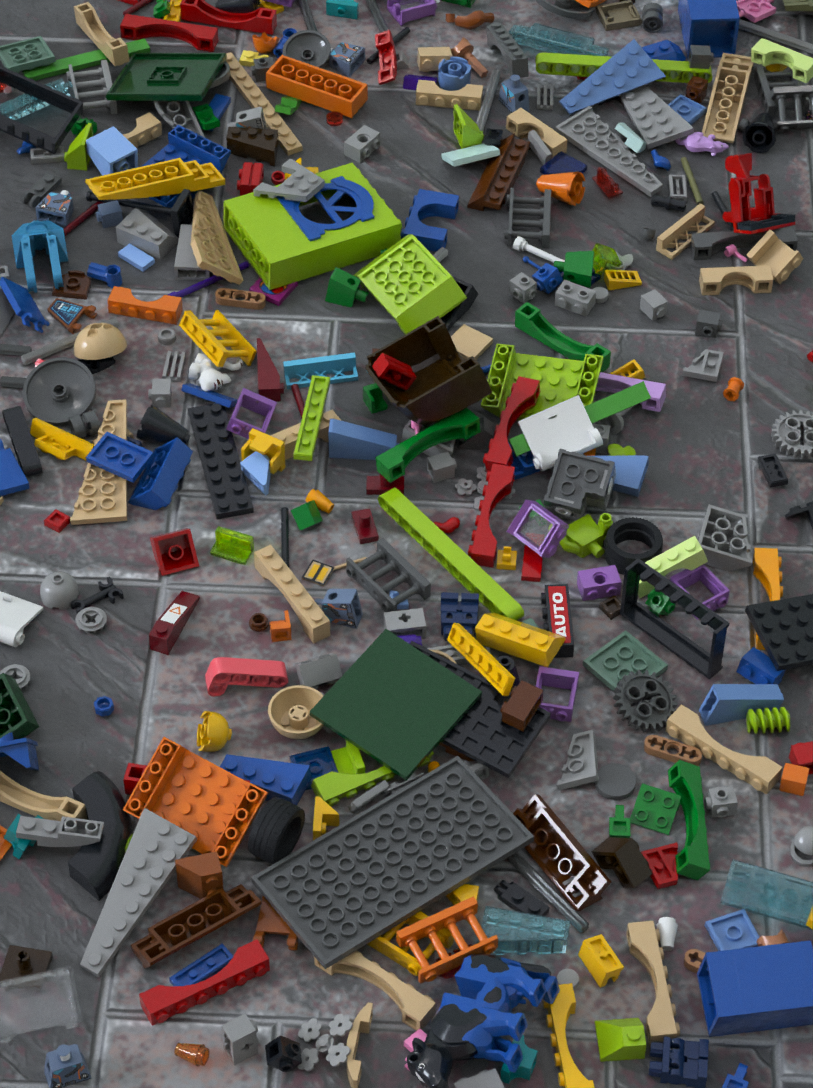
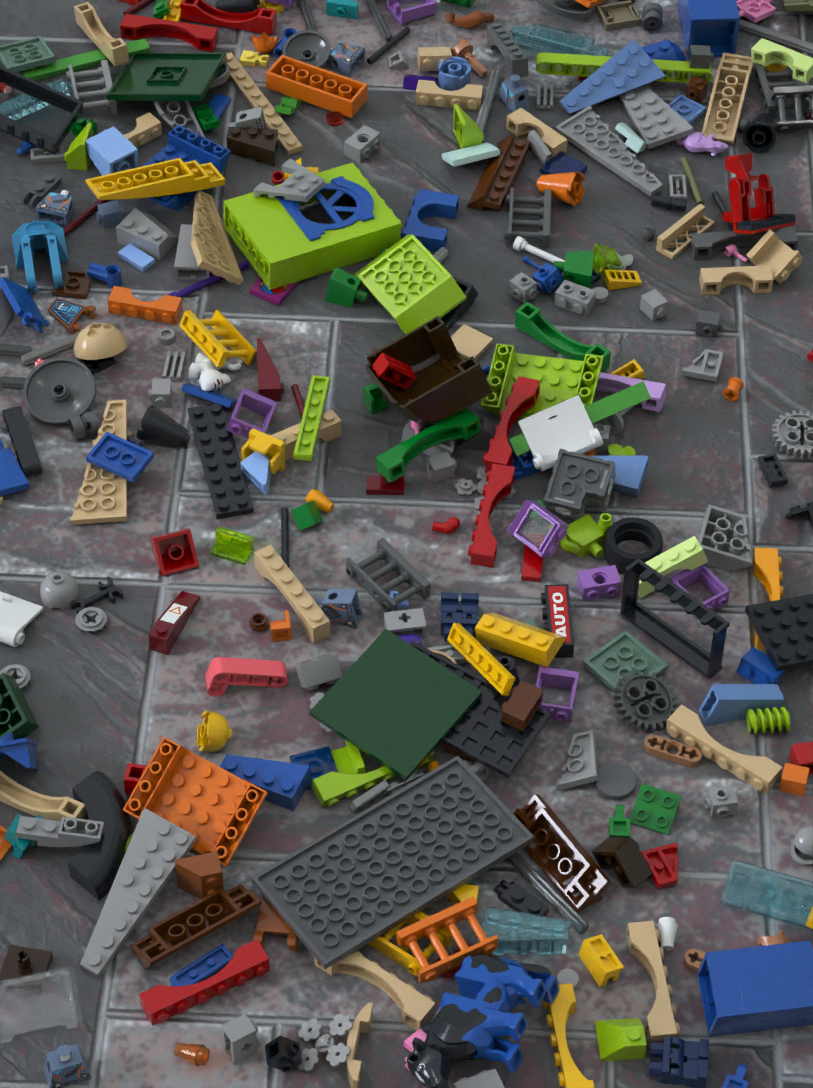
yellow bracket [30,418,94,460] -> none
red tile [44,509,71,533] -> none
black tile [86,189,194,238] -> none
blue tile [94,696,114,717] -> none
blue slope [128,437,193,510] -> none
medium nougat beam [215,288,266,310] -> none
red brick [237,162,264,196] -> none
black tyre [248,797,305,864] -> none
dark grey brick [251,57,274,82] -> none
tan piece [268,685,324,740] -> none
medium azure fence [283,352,358,389] -> none
piece [302,557,367,586] -> none
yellow slope [313,796,339,841] -> none
medium blue slope [328,419,400,460] -> none
dark red tile [351,508,379,544] -> none
red slope [375,30,397,85] -> none
lime beam [378,487,524,620] -> none
black plate [484,128,503,146] -> none
yellow tile [496,546,517,570] -> none
teal brick [501,1035,538,1084] -> none
clear red hinge [592,167,623,198] -> none
dark brown tile [599,595,621,620] -> none
green brick [645,589,676,616] -> none
blue animal [651,149,671,171] -> none
green arch [668,760,710,880] -> none
medium blue tile [705,909,759,951] -> none

